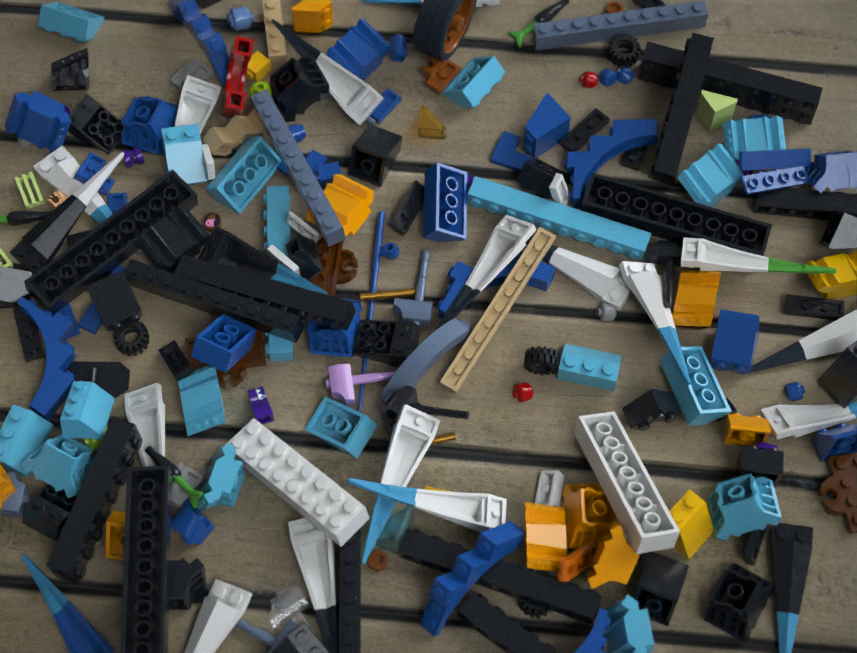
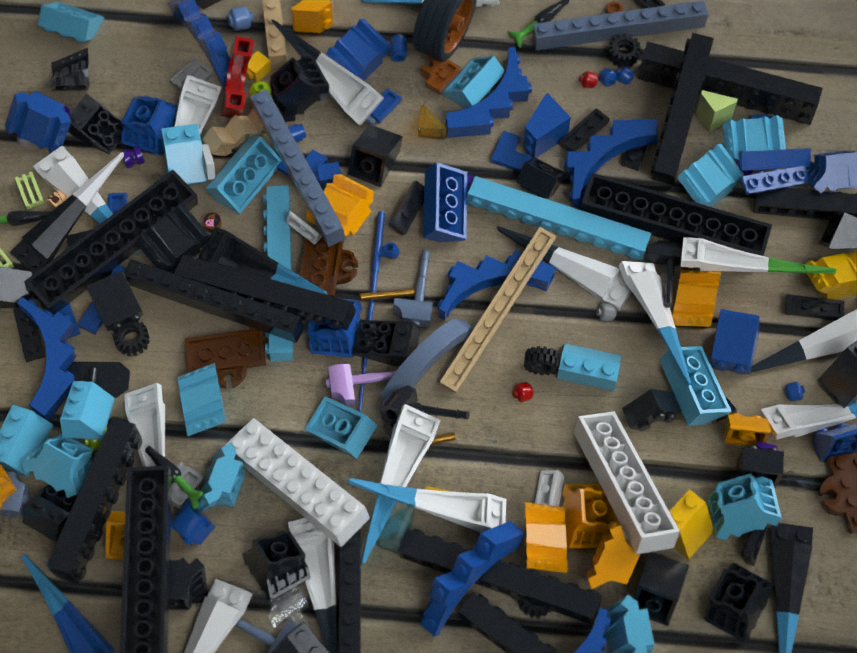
blue tile [74,152,115,196] -> none
black plate [158,340,194,382] -> none
blue brick [191,314,257,372] -> none
dark purple leg [248,386,274,425] -> none
white tile [267,245,300,276] -> none
black slope [286,235,323,281] -> none
dark orange tile [367,550,388,572] -> none
white plate [434,215,536,331] -> none
white tile [549,173,570,206] -> none
orange plate [557,545,592,582] -> none
none -> black slope [243,531,311,600]
none -> blue arch [446,47,532,138]

